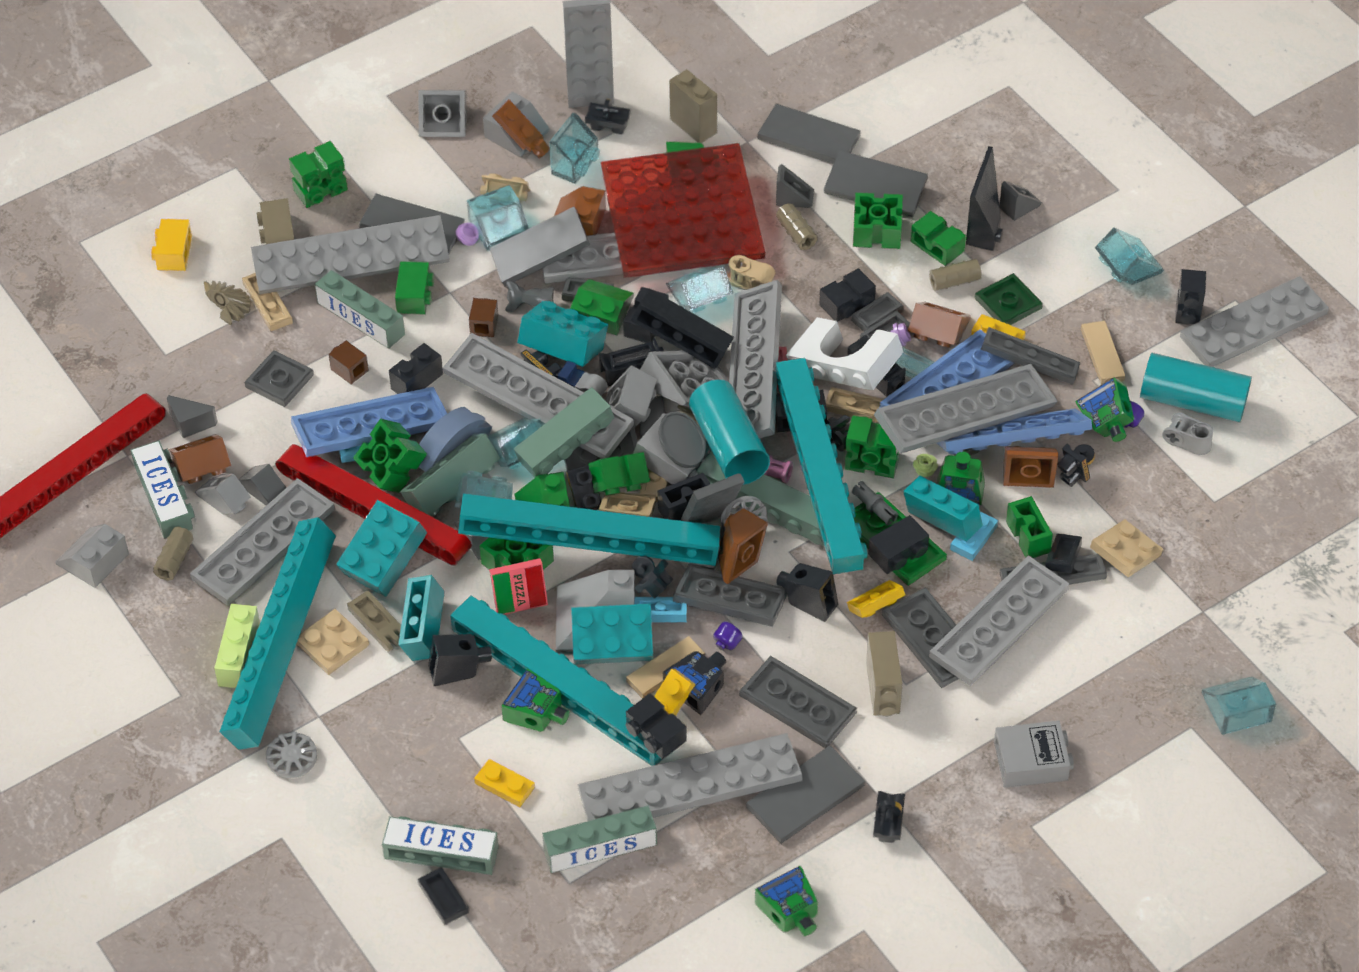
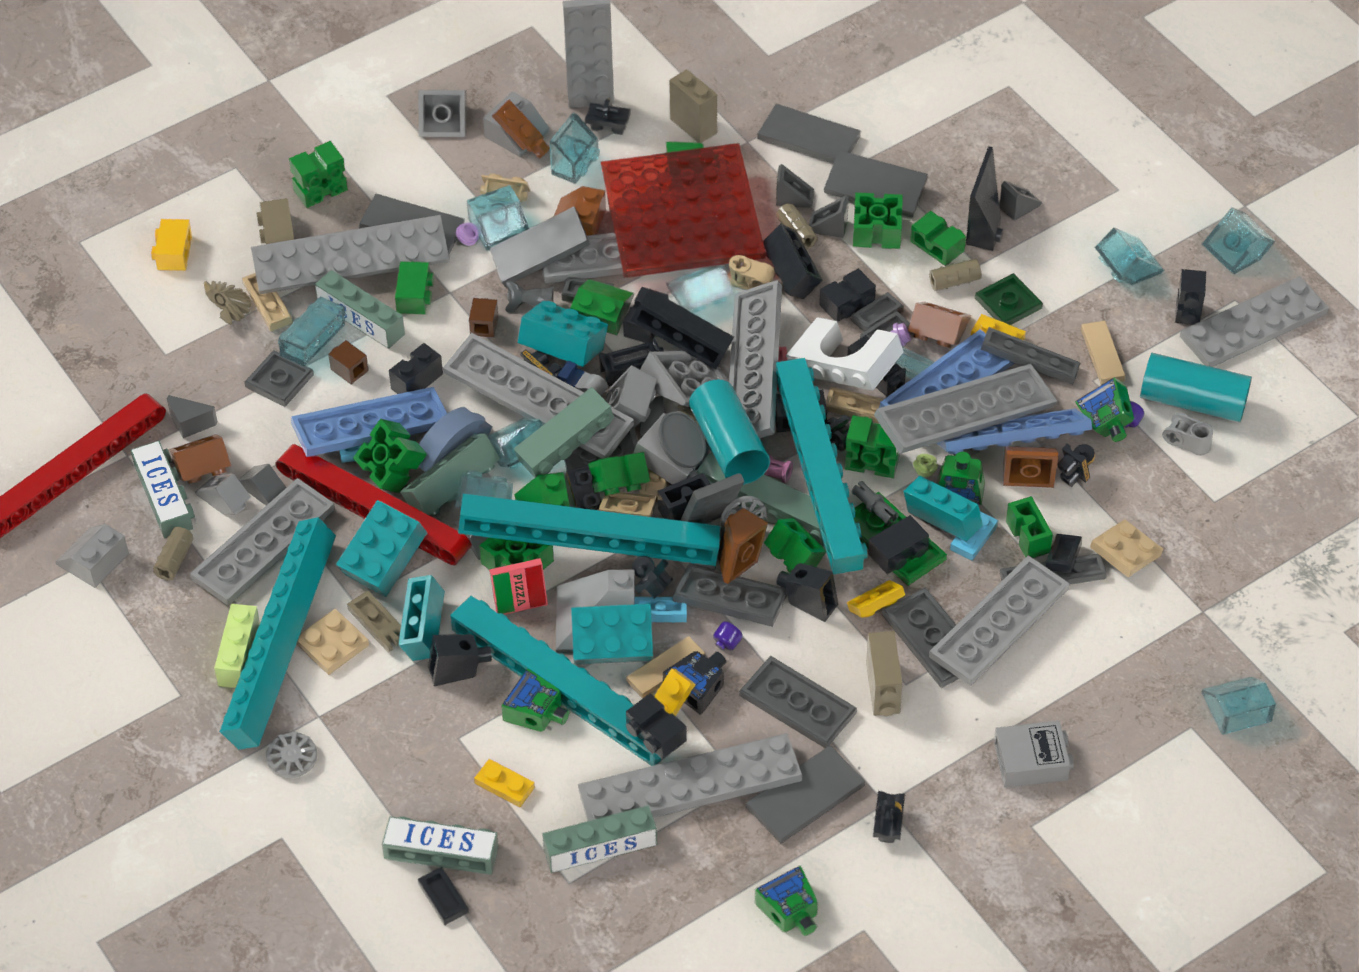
none -> clear light blue brick [278,296,345,366]
none -> black brick [762,223,823,300]
none -> green brick [764,518,826,573]
none -> dark grey slope [809,195,849,238]
none -> clear light blue slope [1202,207,1276,274]

